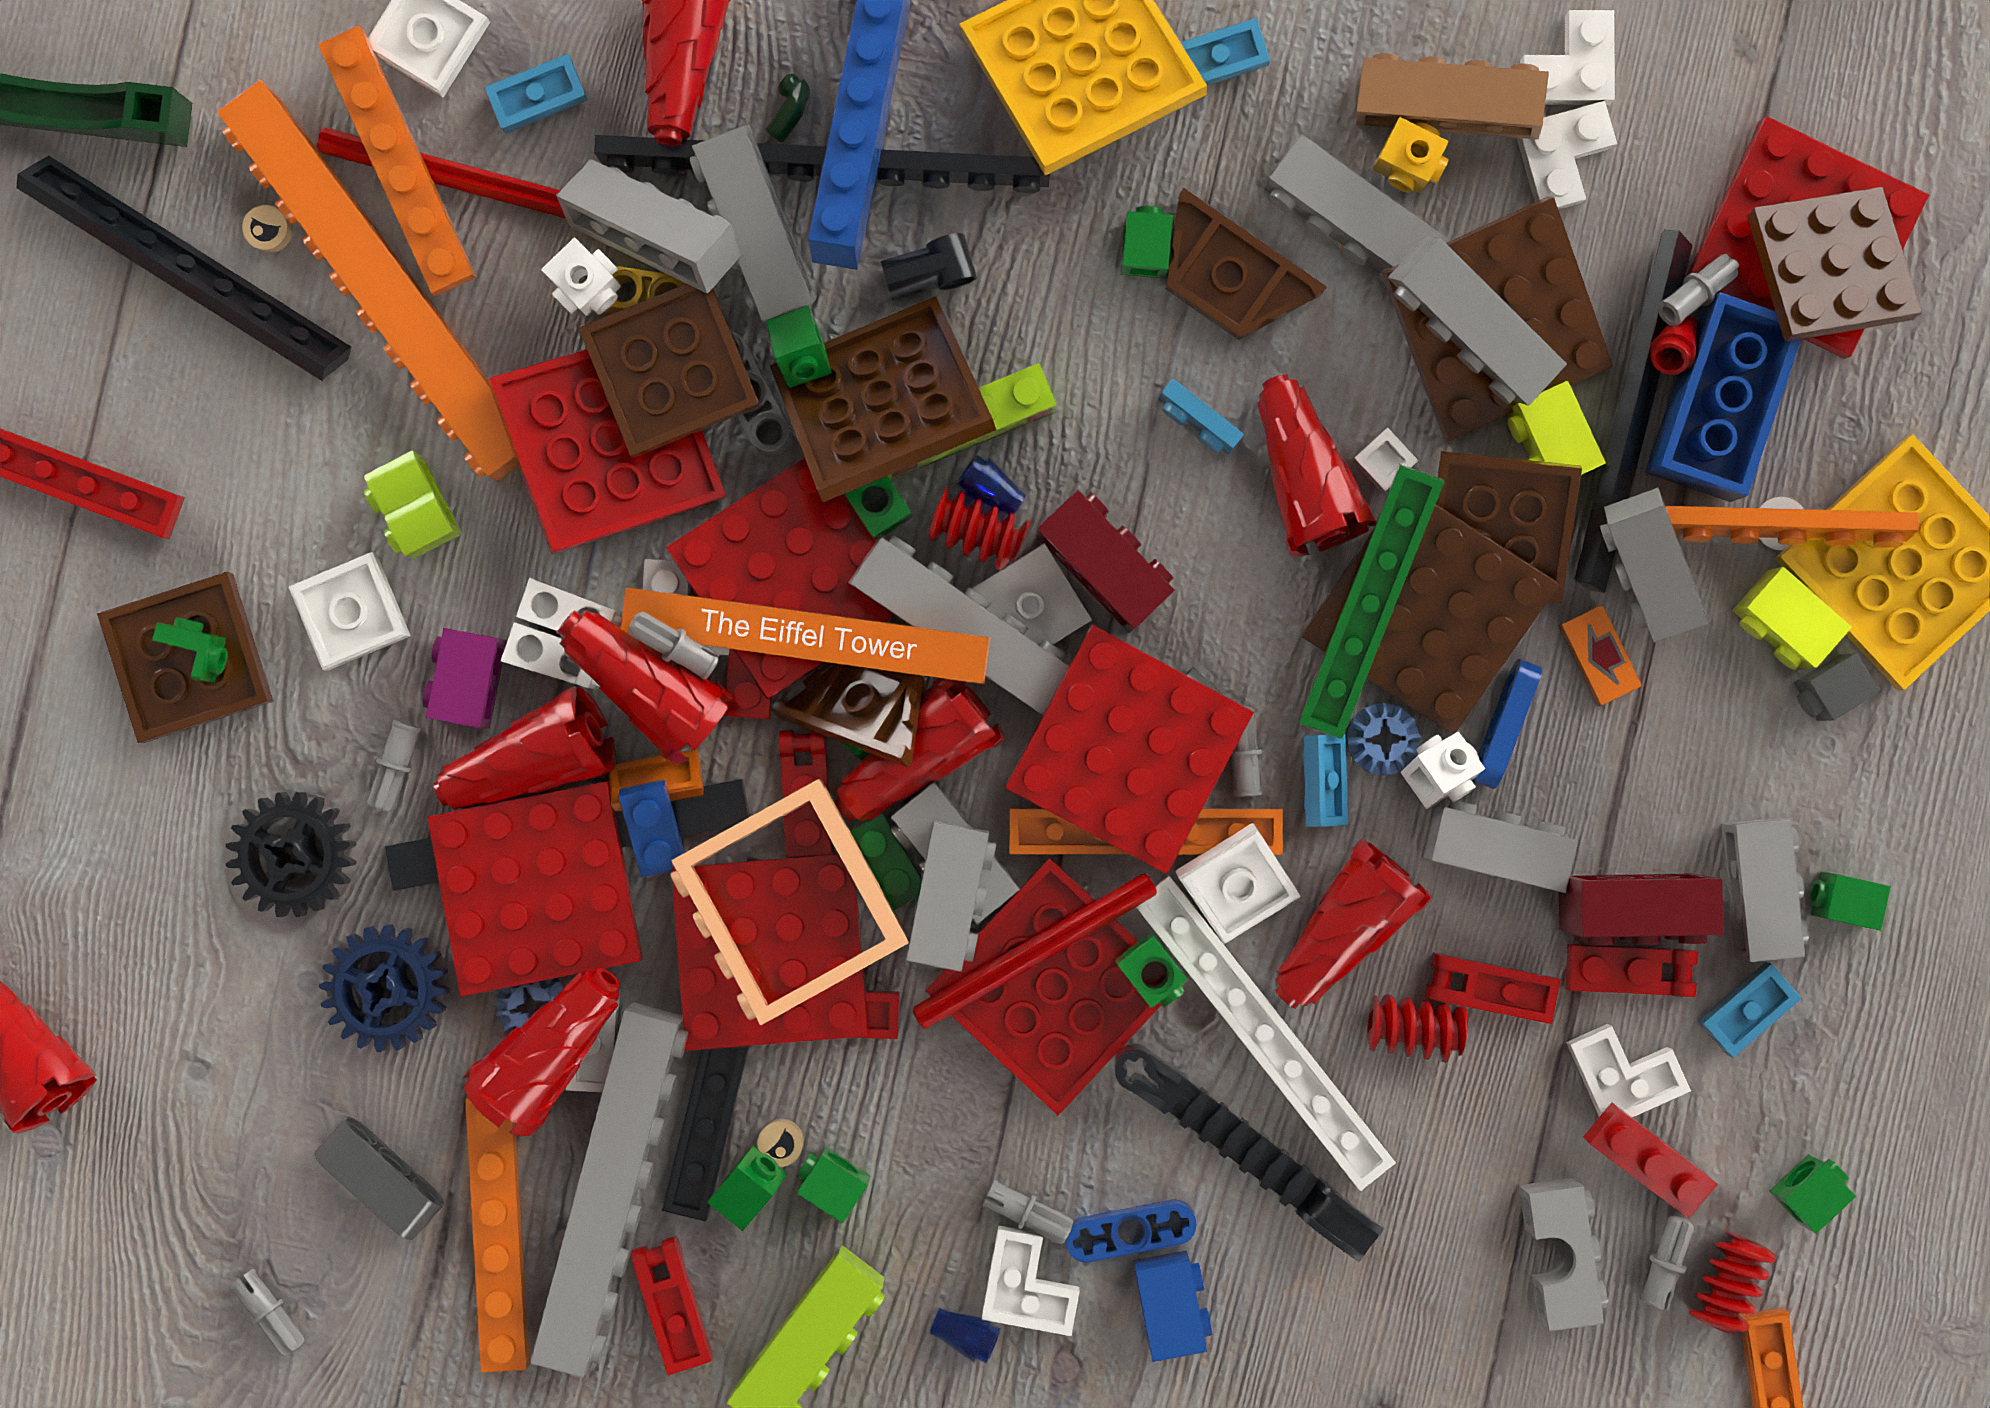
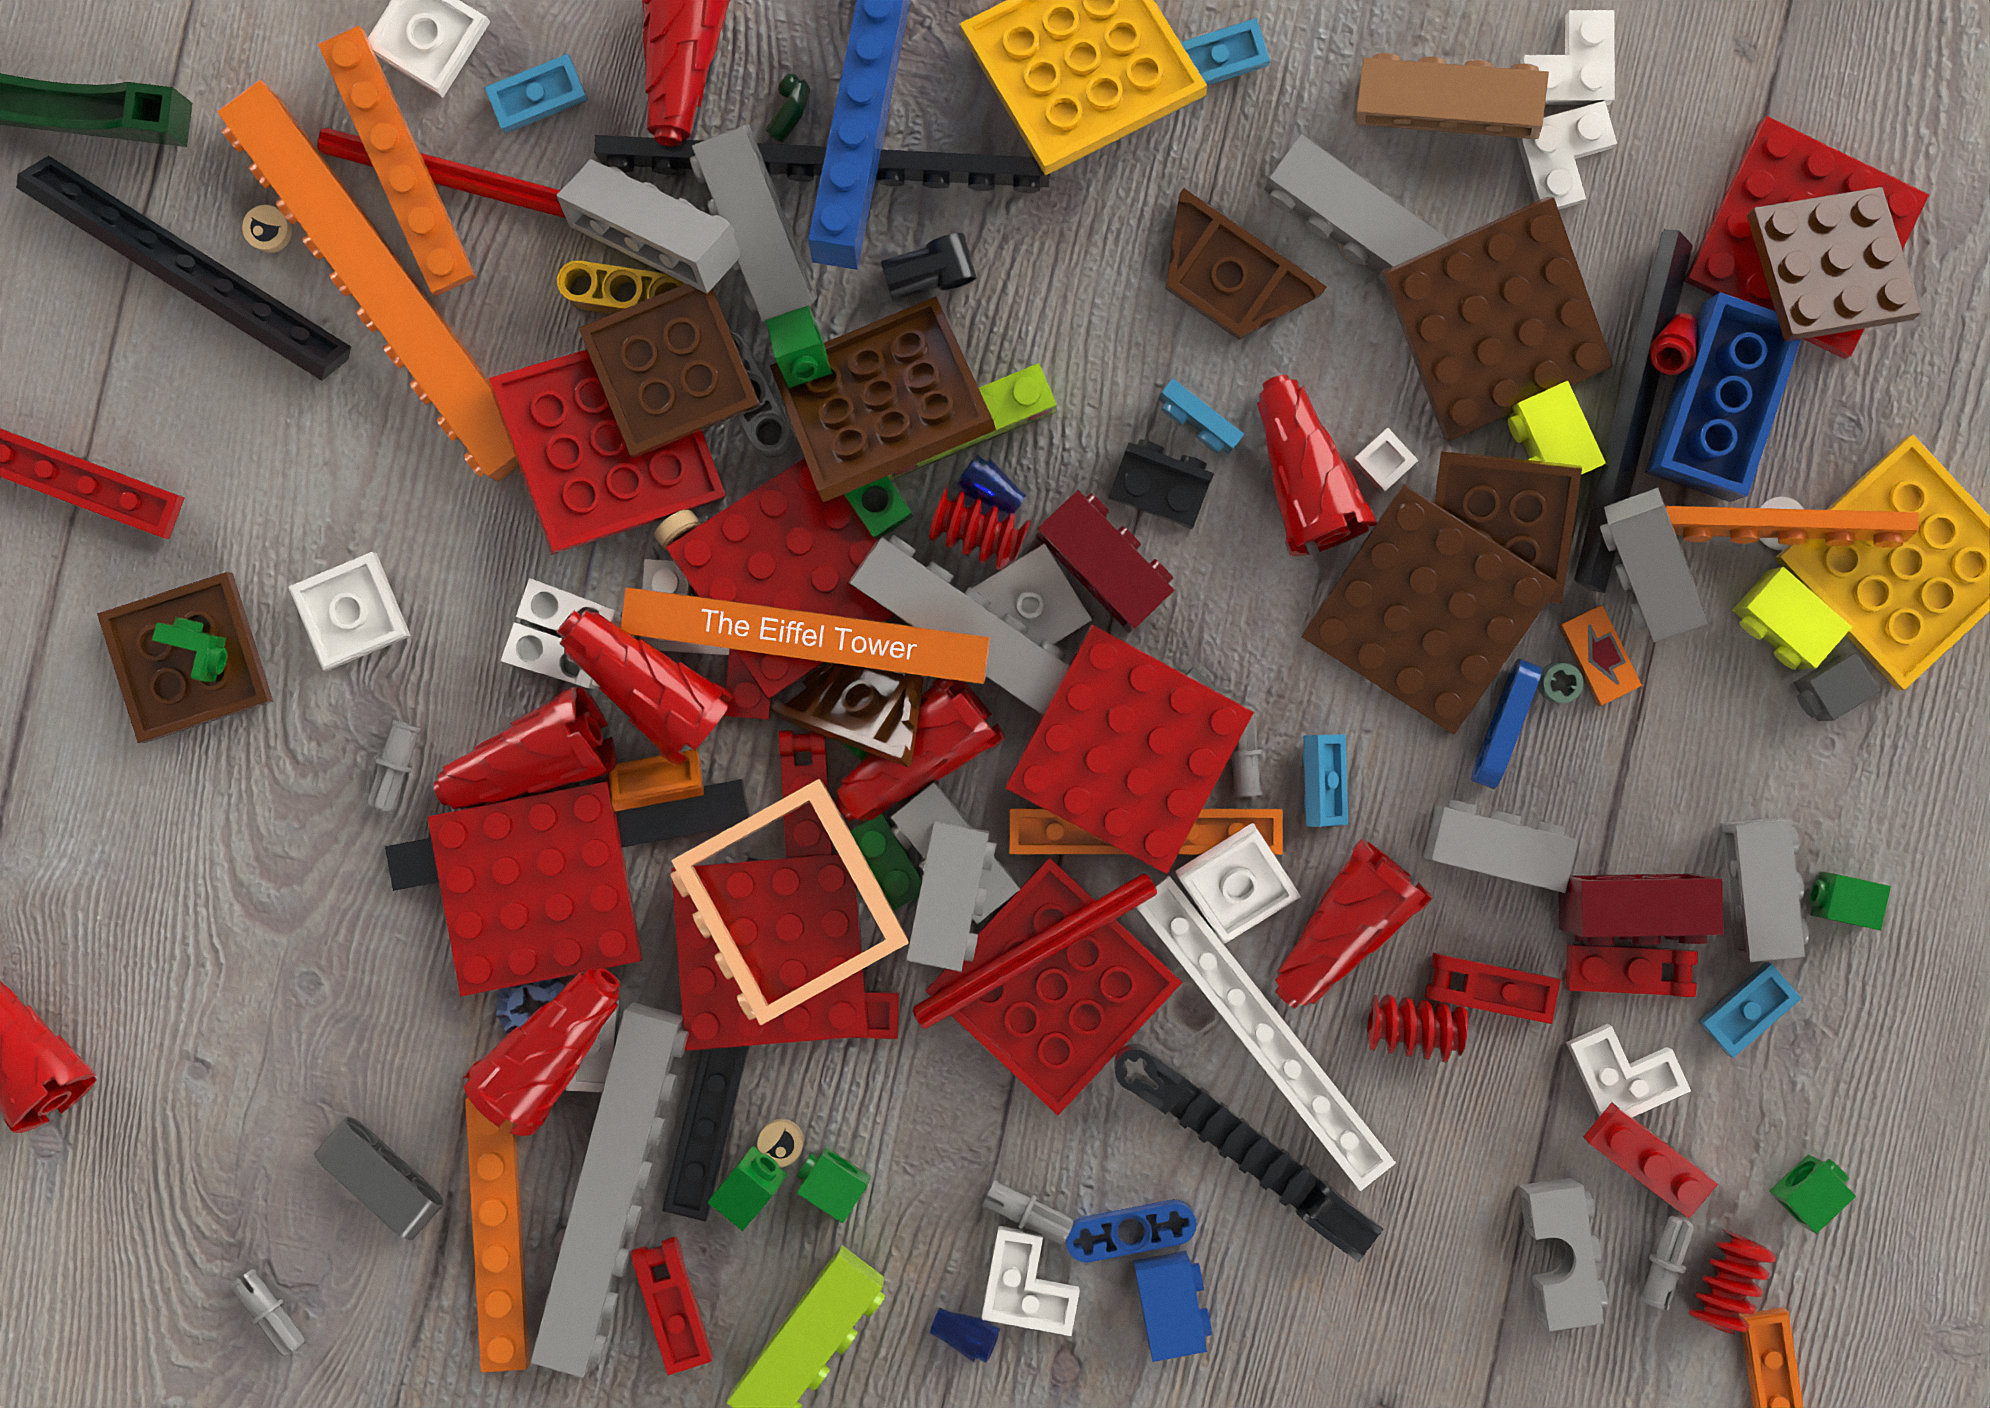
black gear [225,792,357,917] -> none
dark blue gear [319,924,450,1052] -> none
lime brick [364,450,462,559] -> none
magenta brick [423,628,507,728] -> none
white brick [541,237,621,318] -> none
blue plate [618,780,685,878] -> none
light grey axle [628,612,719,680] -> none
green brick [1115,932,1188,1008] -> none
green brick [1120,206,1173,279] -> none
green plate [1299,464,1445,739] -> none
medium blue gear [1347,703,1421,775] -> none
yellow brick [1372,117,1449,193] -> none
light grey brick [1387,235,1567,406] -> none
white brick [1401,731,1485,809] -> none
light grey axle [1657,254,1739,326] -> none
none -> tan tile [654,509,701,550]
none -> black bracket [1108,439,1214,529]
none -> sand green bush [1538,662,1584,703]

